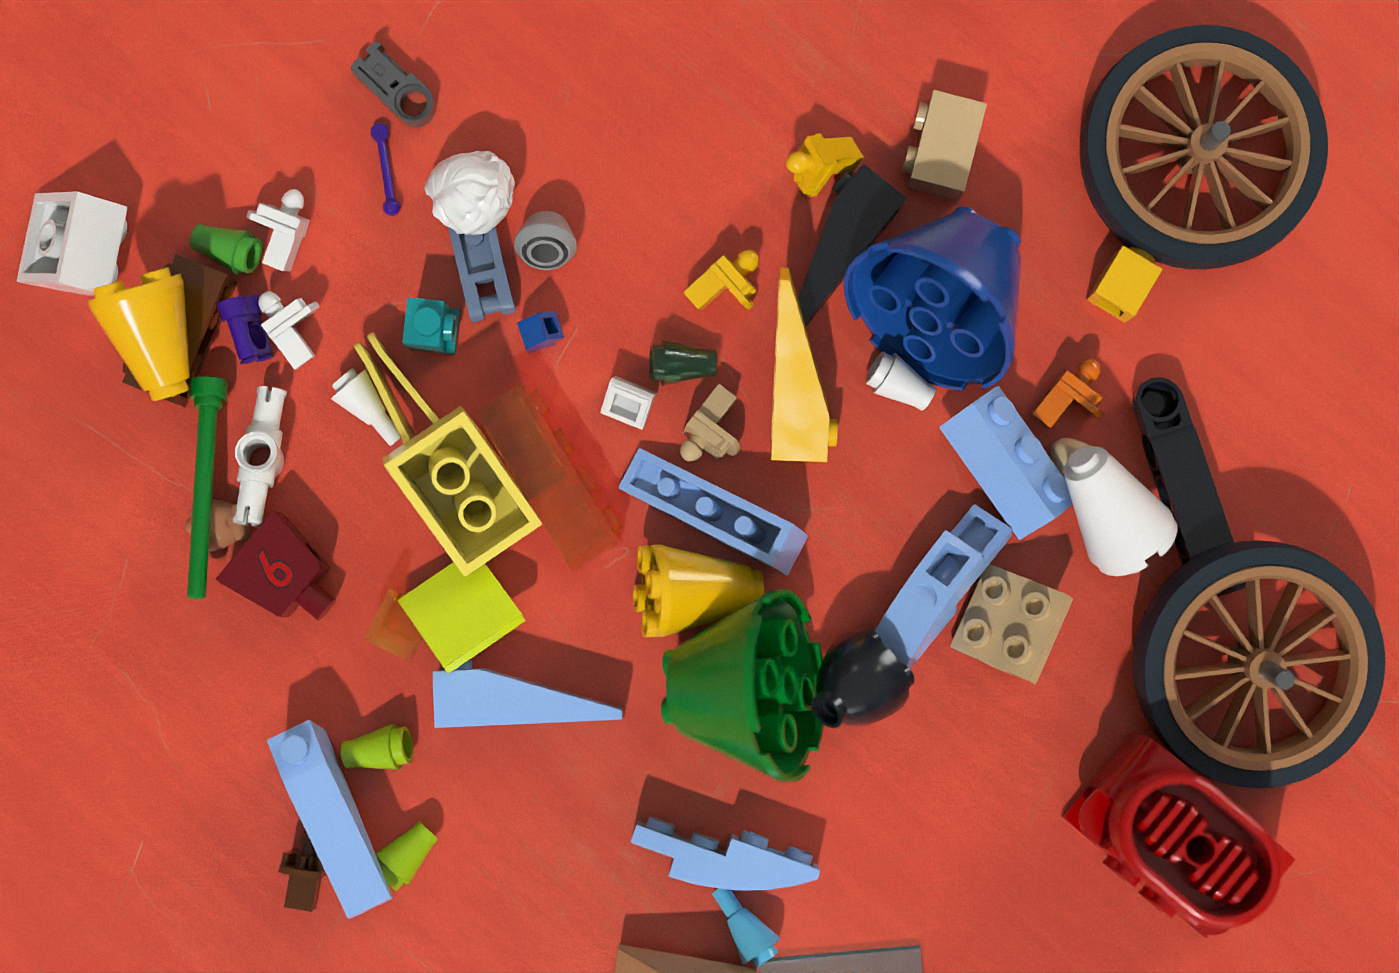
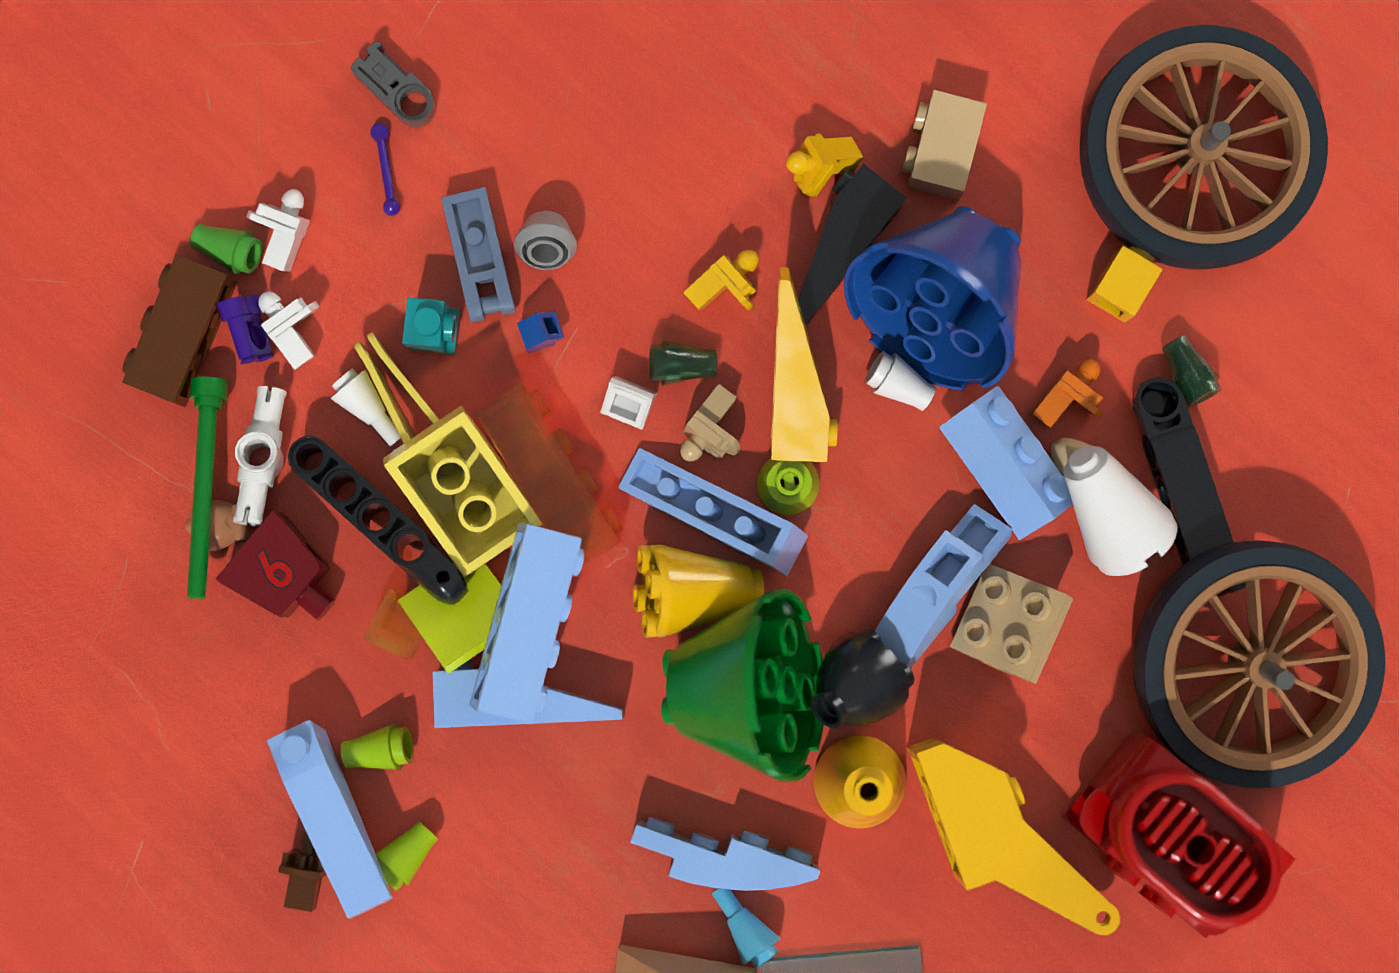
white slope [16,192,128,296] -> none
yellow cone [87,267,190,401] -> none
white hair [424,150,515,236] -> none
none -> black piece [288,436,469,605]
none -> light blue brick [469,523,584,724]
none -> lime cone [757,458,820,515]
none -> yellow cone [813,735,906,828]
none -> yellow slope [907,738,1120,935]
none -> clear green cone [1162,335,1222,407]

